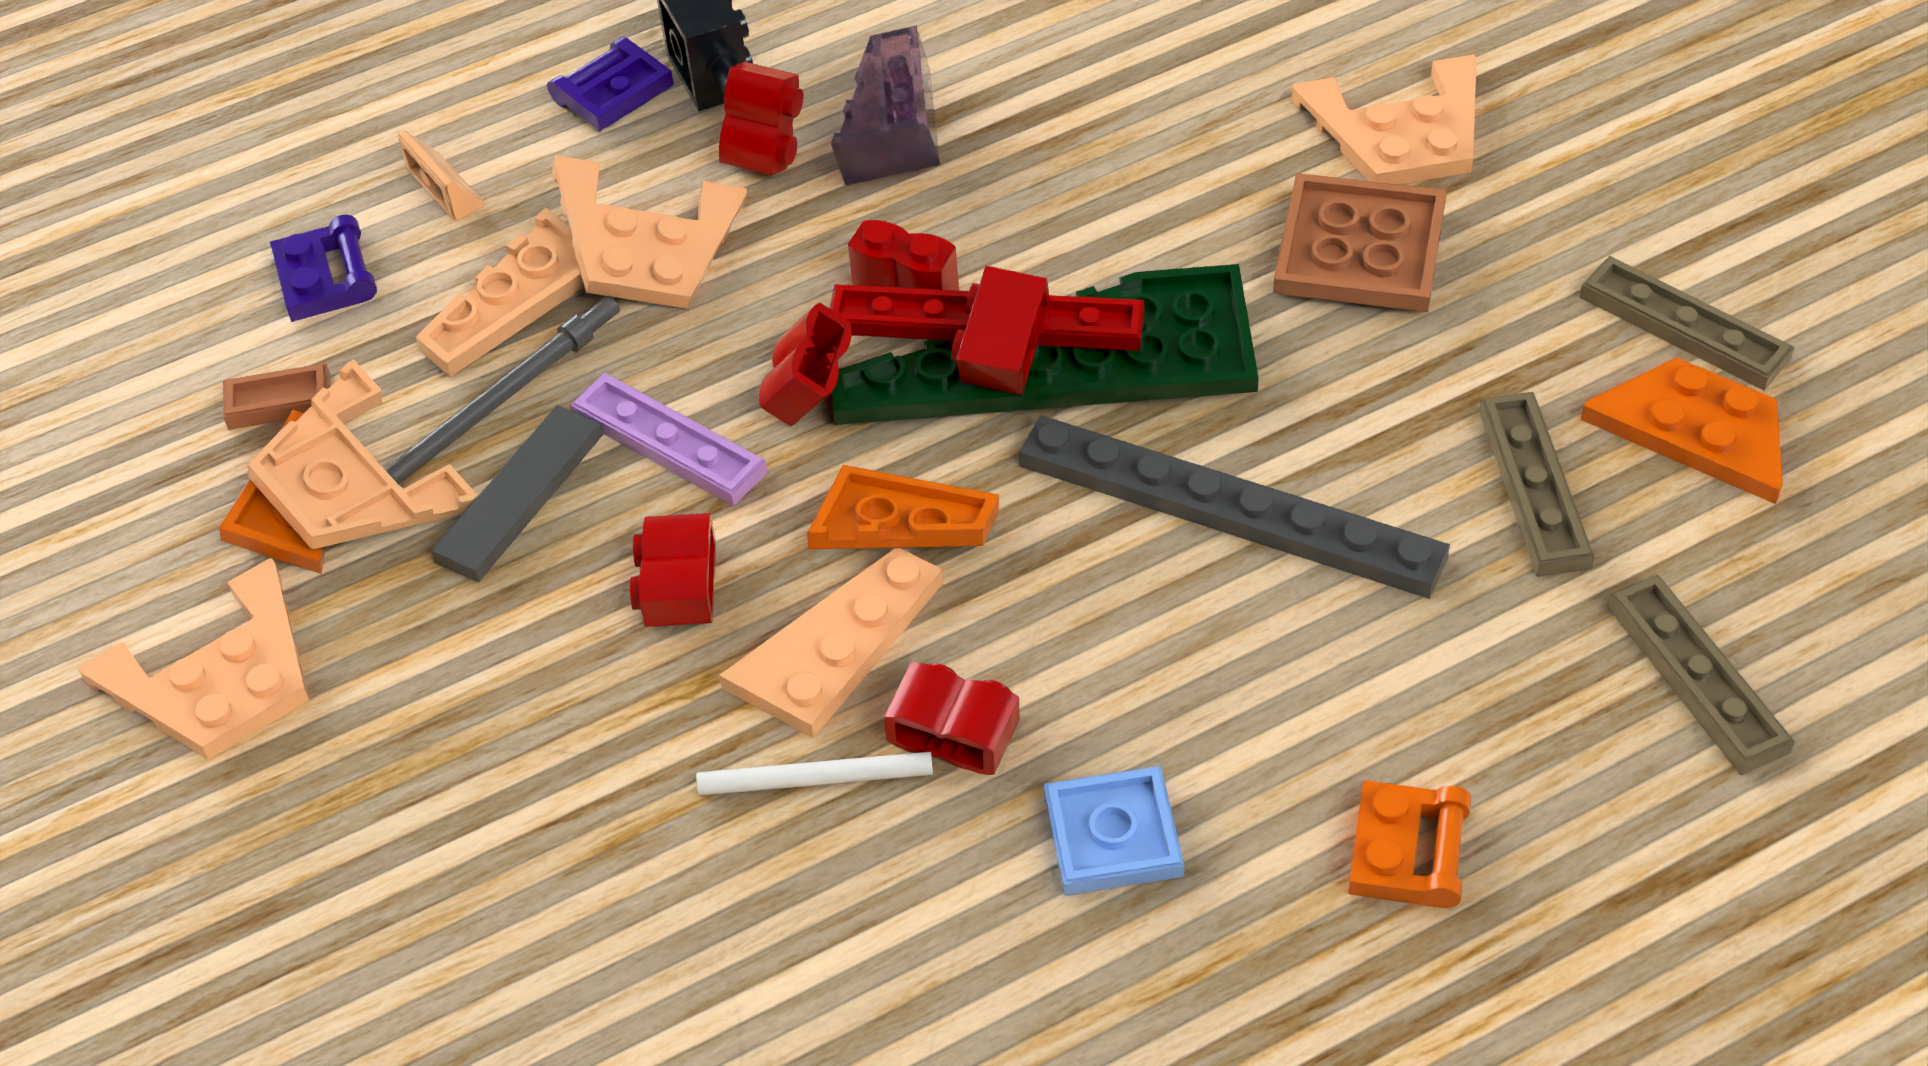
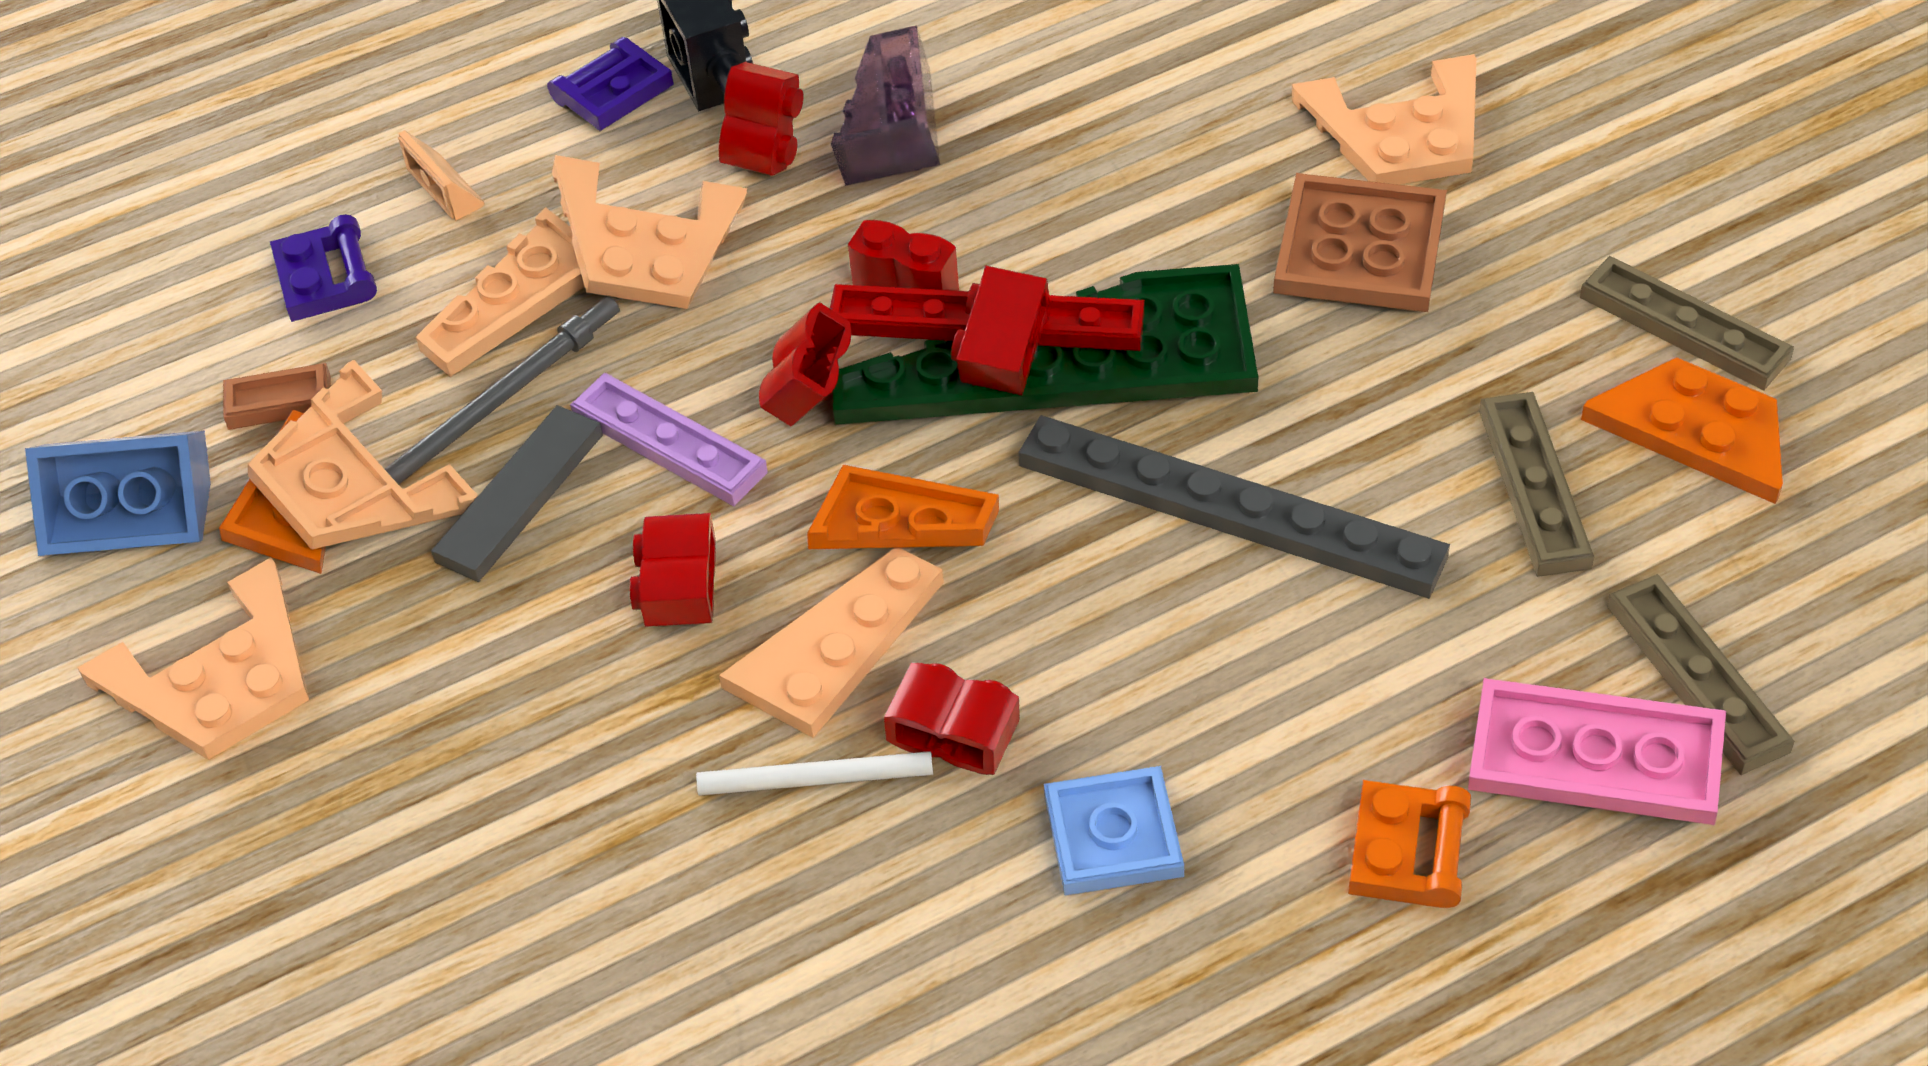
none -> medium blue slope [25,430,211,556]
none -> bright pink plate [1468,678,1726,825]

